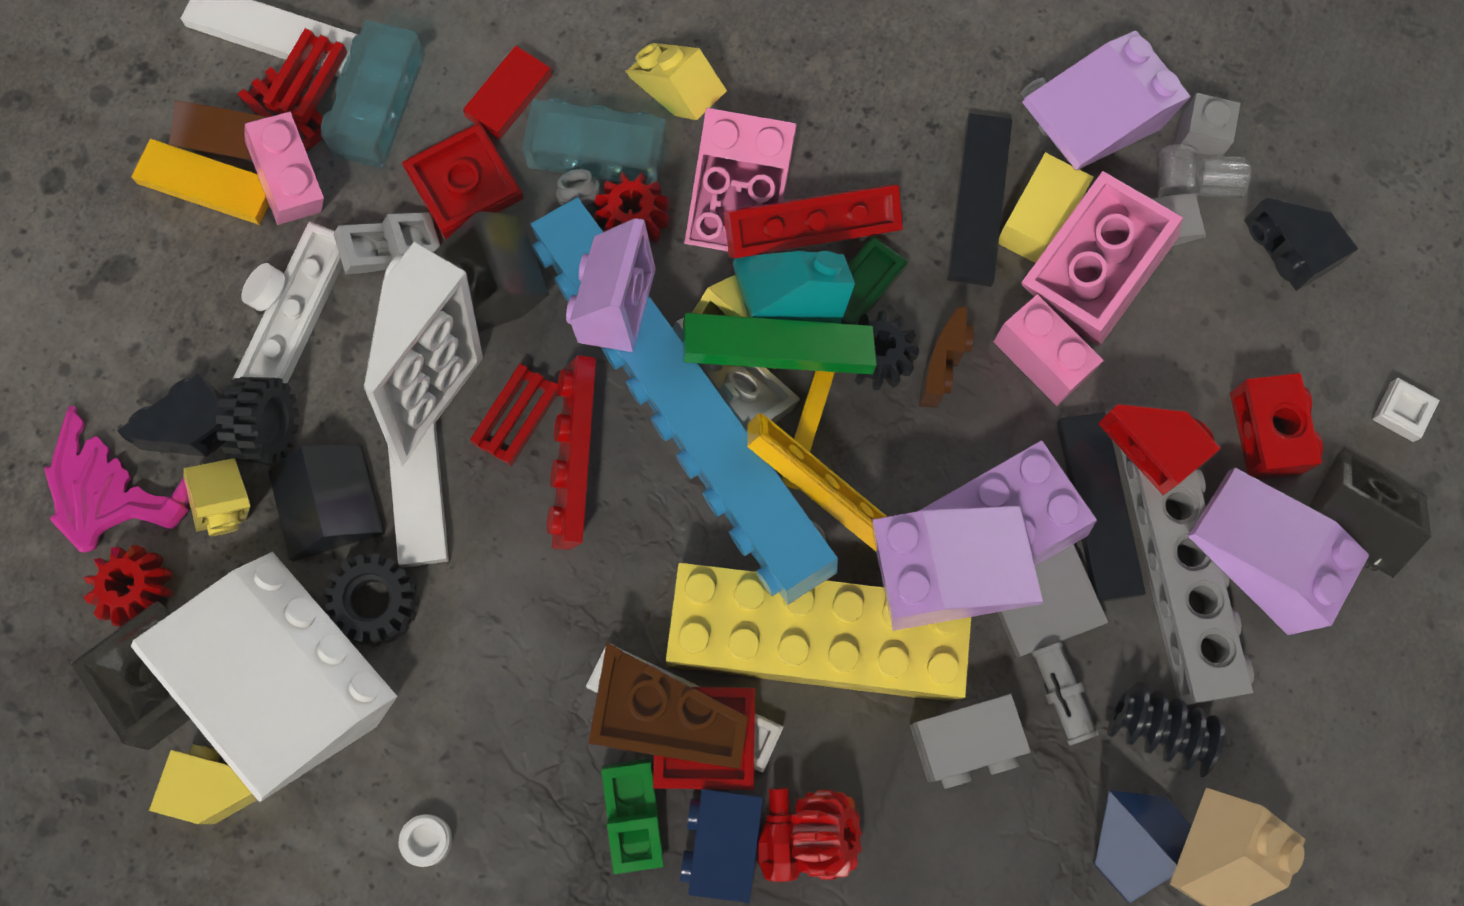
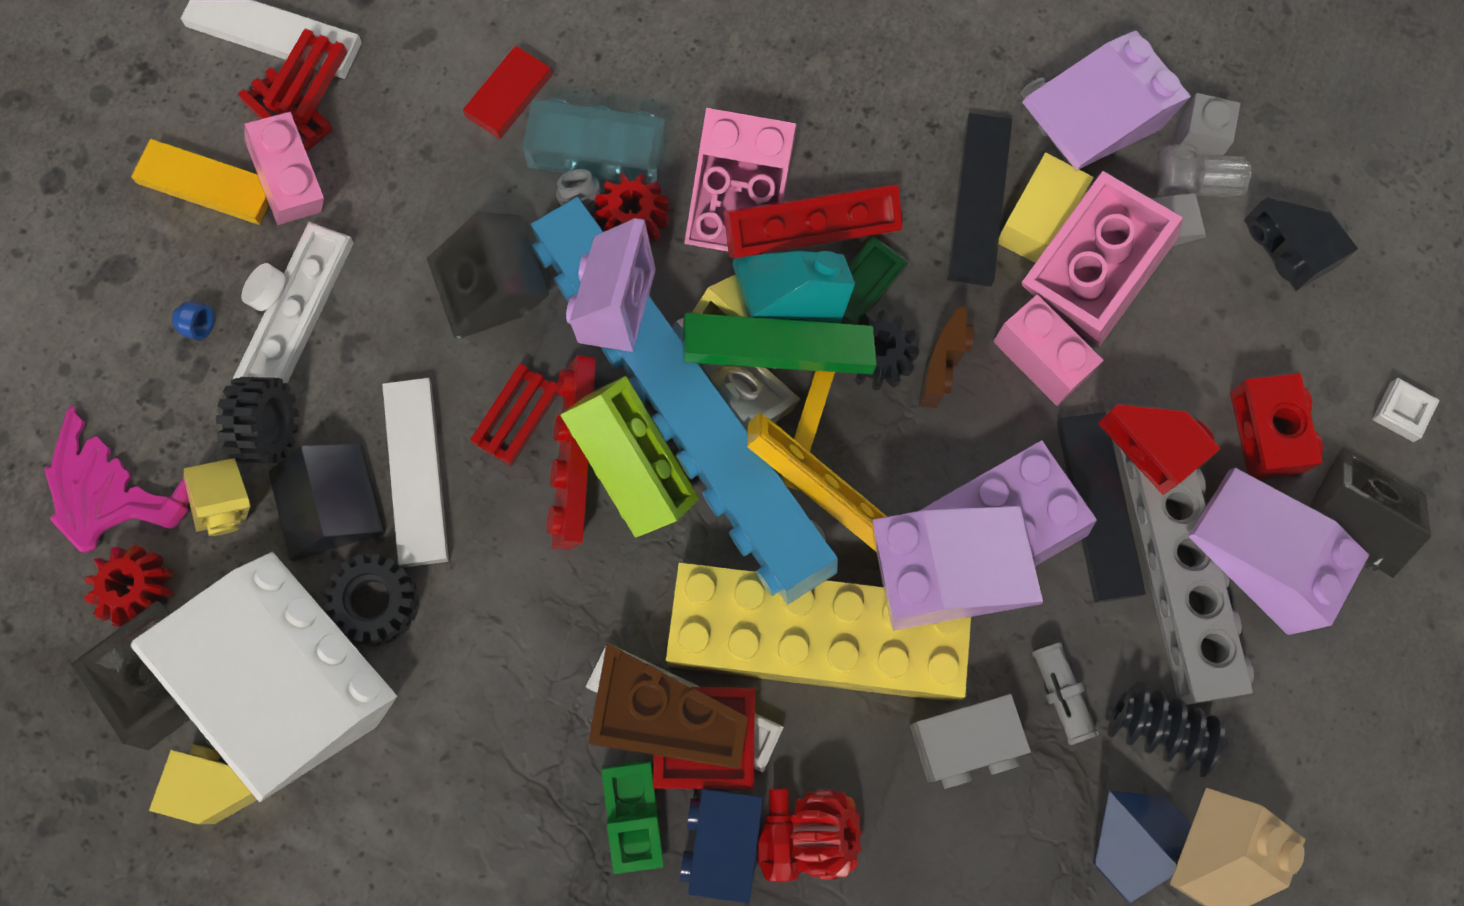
black slope [117,373,226,457] -> none
reddish brown slope [169,100,267,161] -> none
clear light blue brick [321,20,425,169] -> none
light grey slope [333,212,442,275] -> none
white slope [364,242,483,467] -> none
white tile [399,815,452,867] -> none
red tile [401,122,524,240] -> none
light yellow slope [626,43,727,120] -> none
light grey tile [997,544,1108,658] -> none
none -> blue hinge [172,301,215,341]
none -> lime brick [560,376,699,538]

